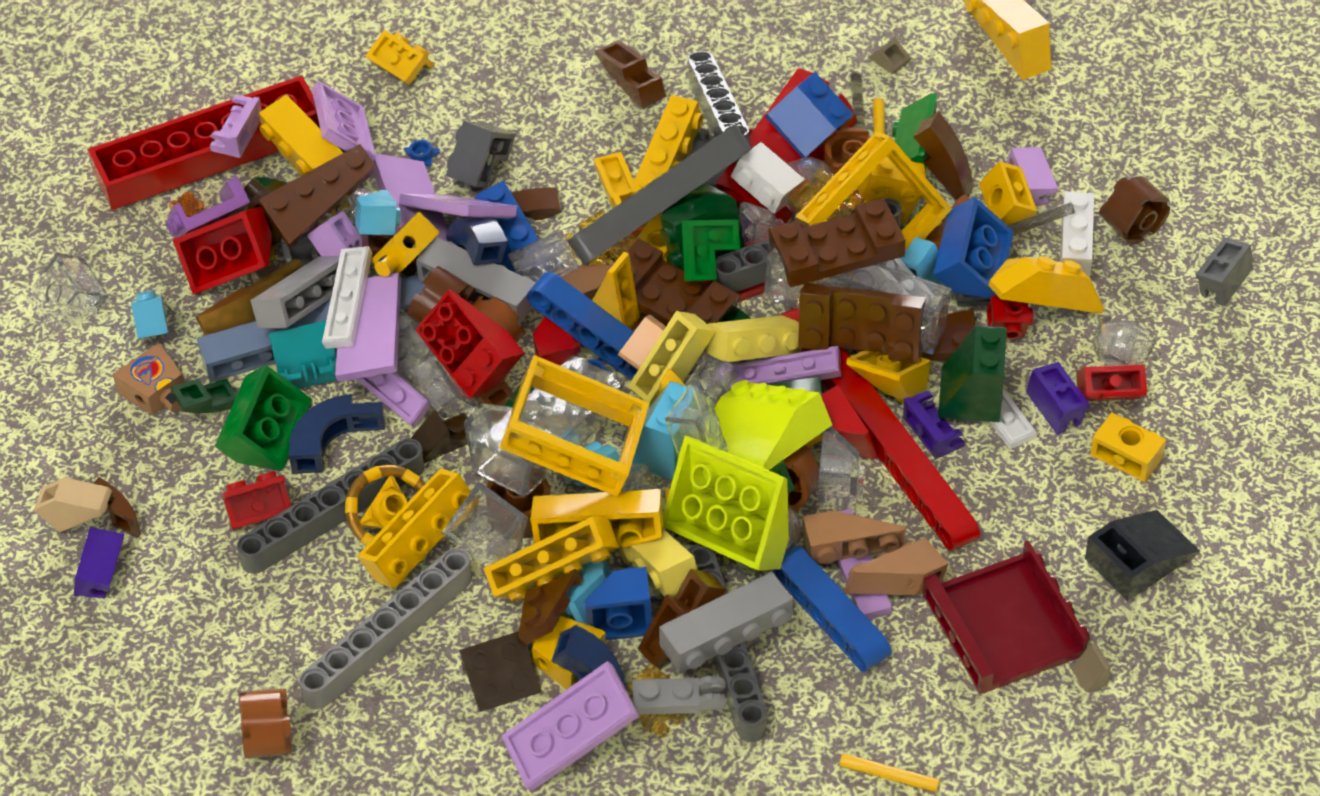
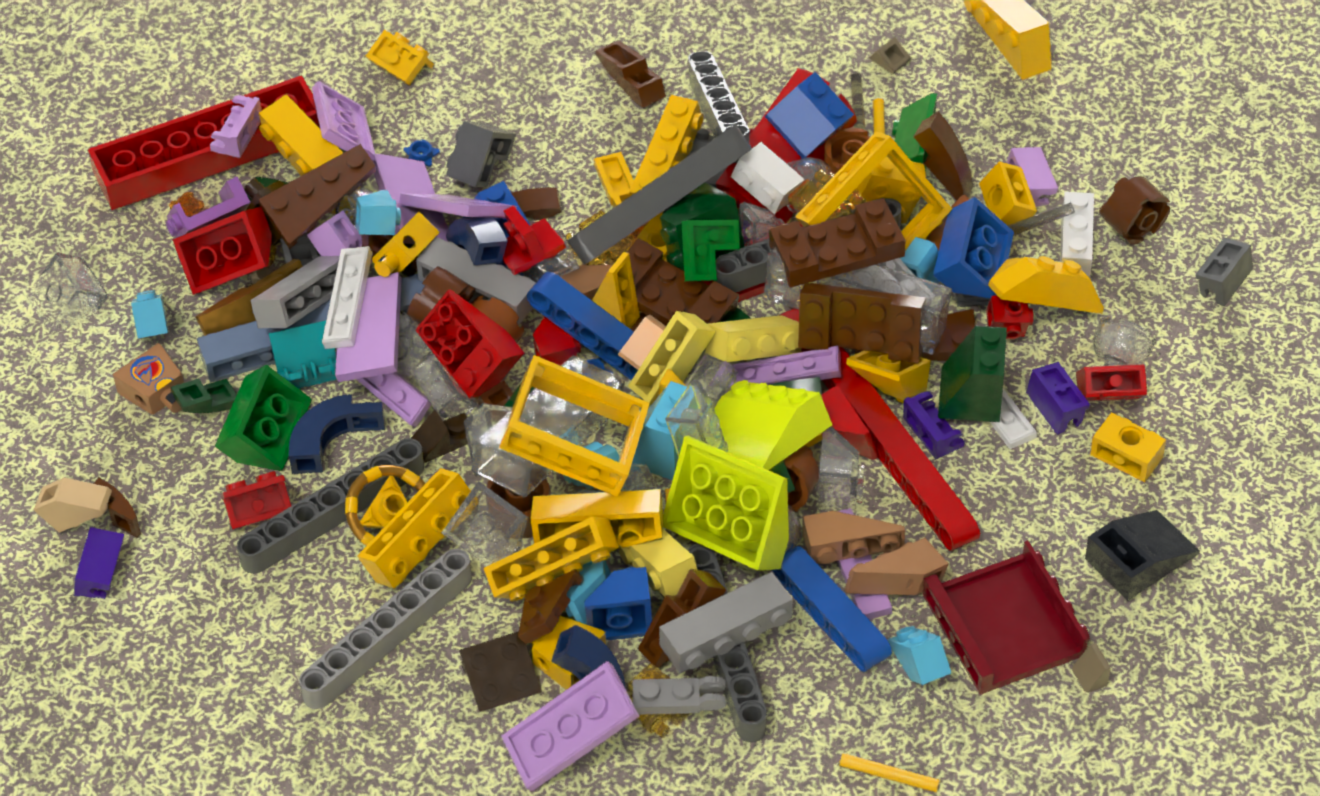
dark orange brick [239,688,291,759] -> none
none -> red bracket [502,205,566,275]
none -> medium azure slope [887,626,951,685]

